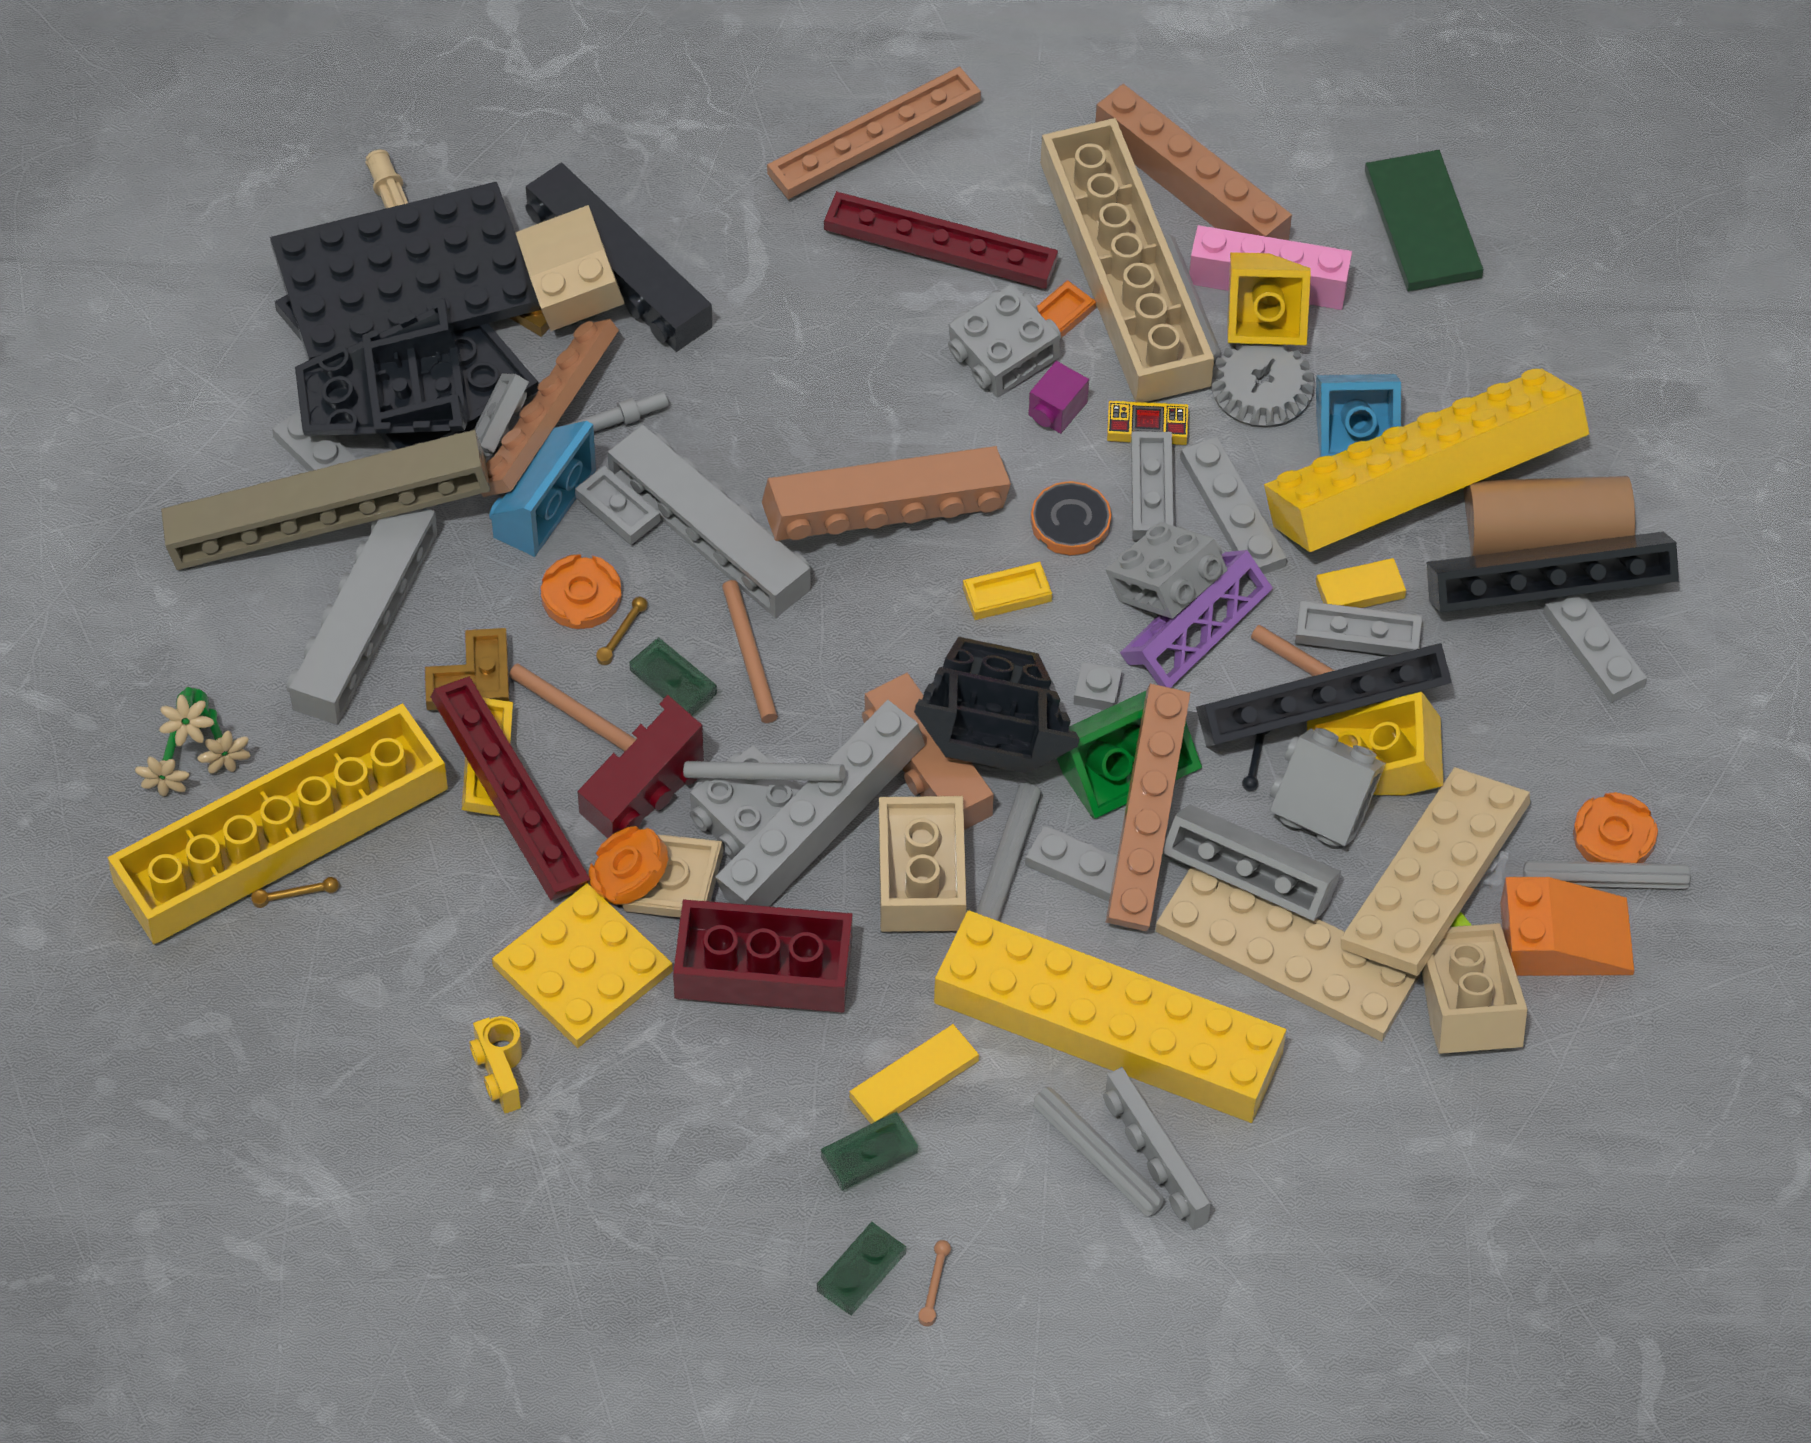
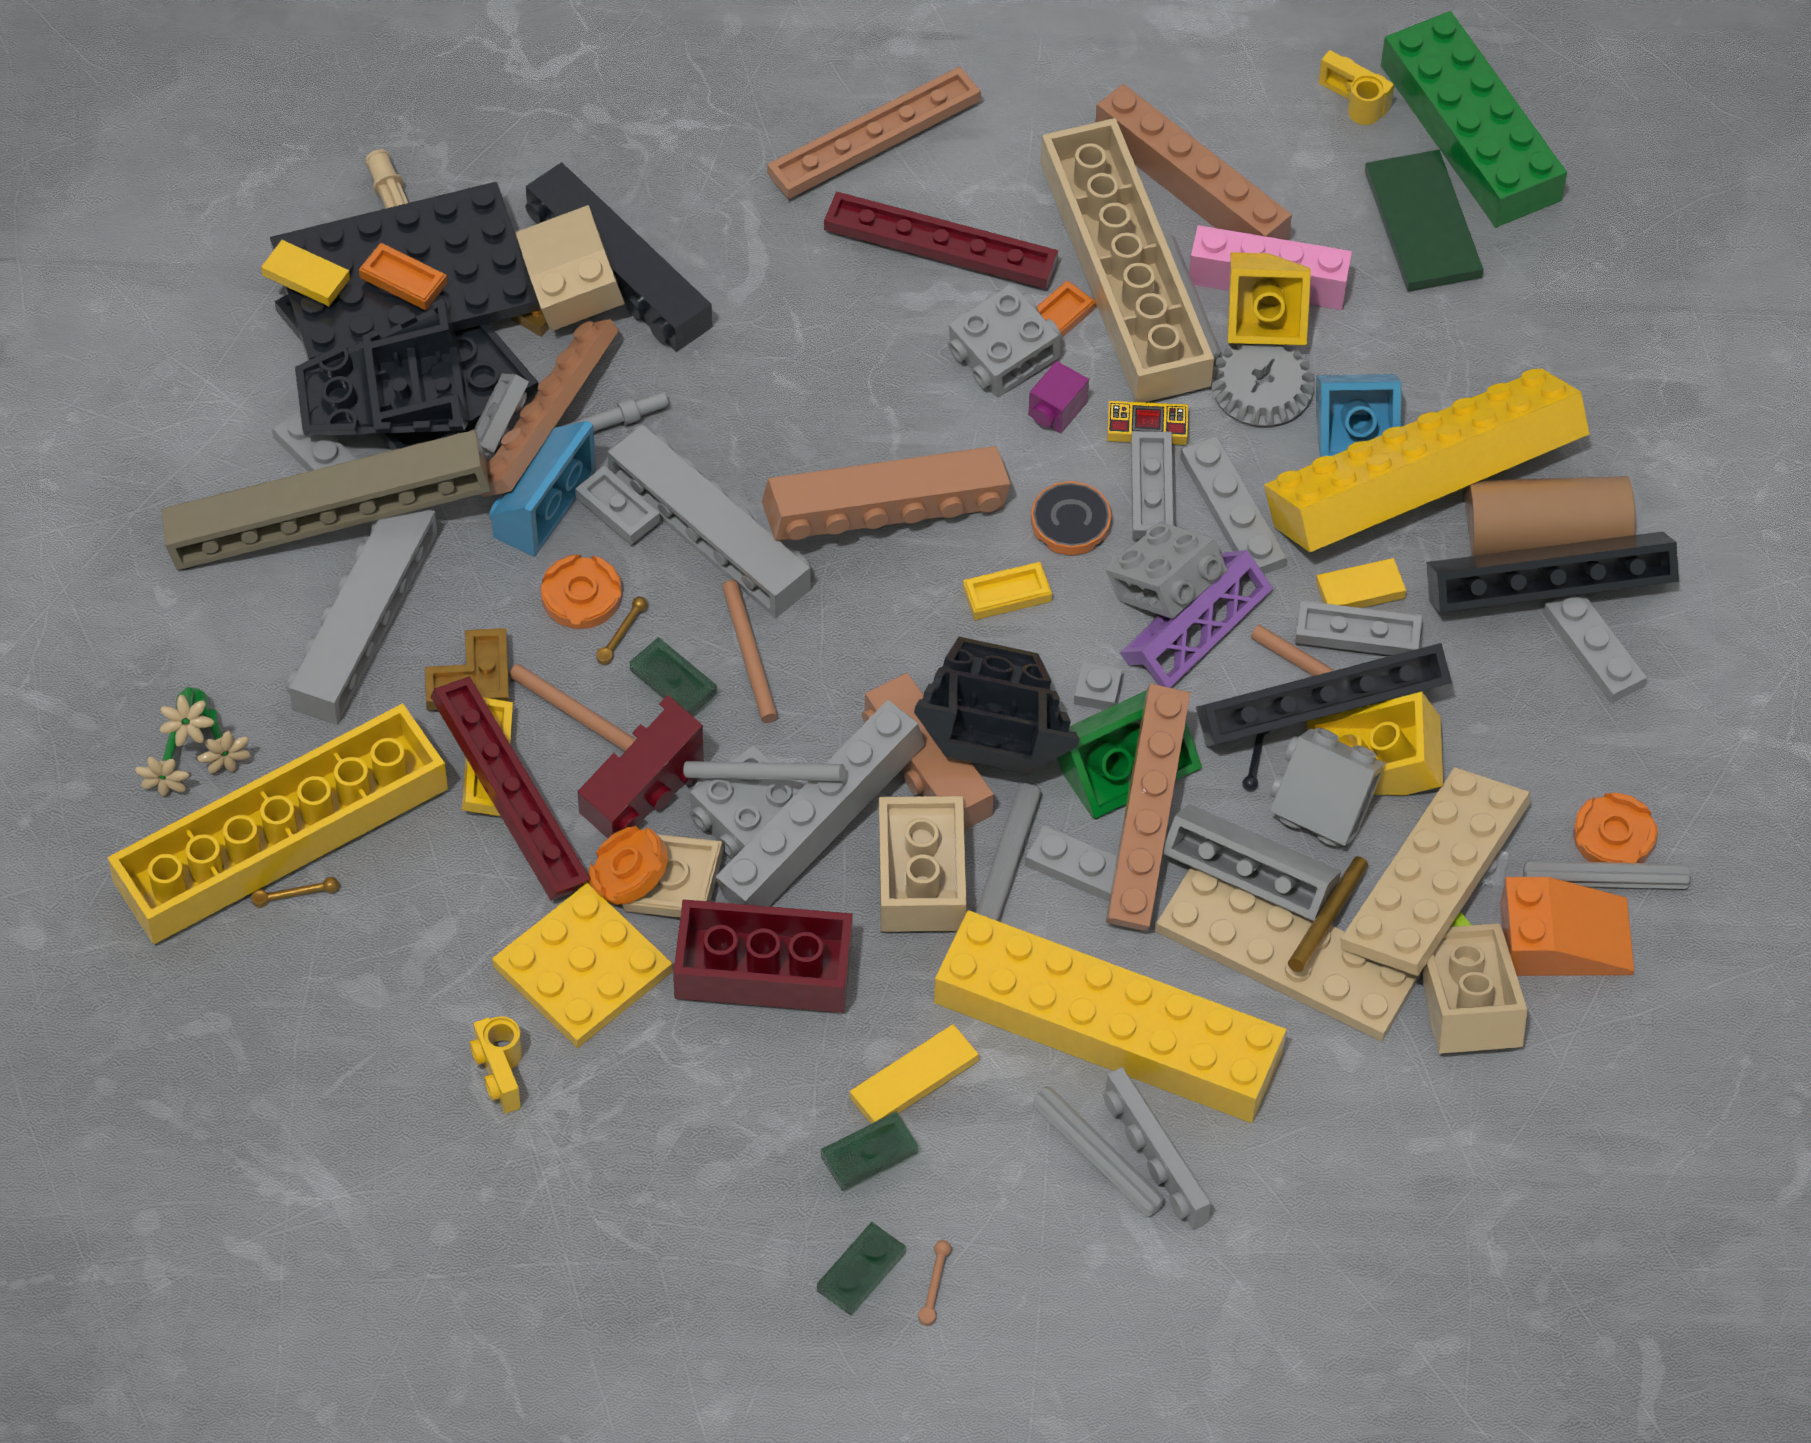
none -> yellow tile [261,240,350,306]
none -> orange tile [359,243,448,310]
none -> pearl gold bar [1288,856,1368,972]
none -> yellow plate [1318,50,1394,125]
none -> green brick [1381,11,1567,228]

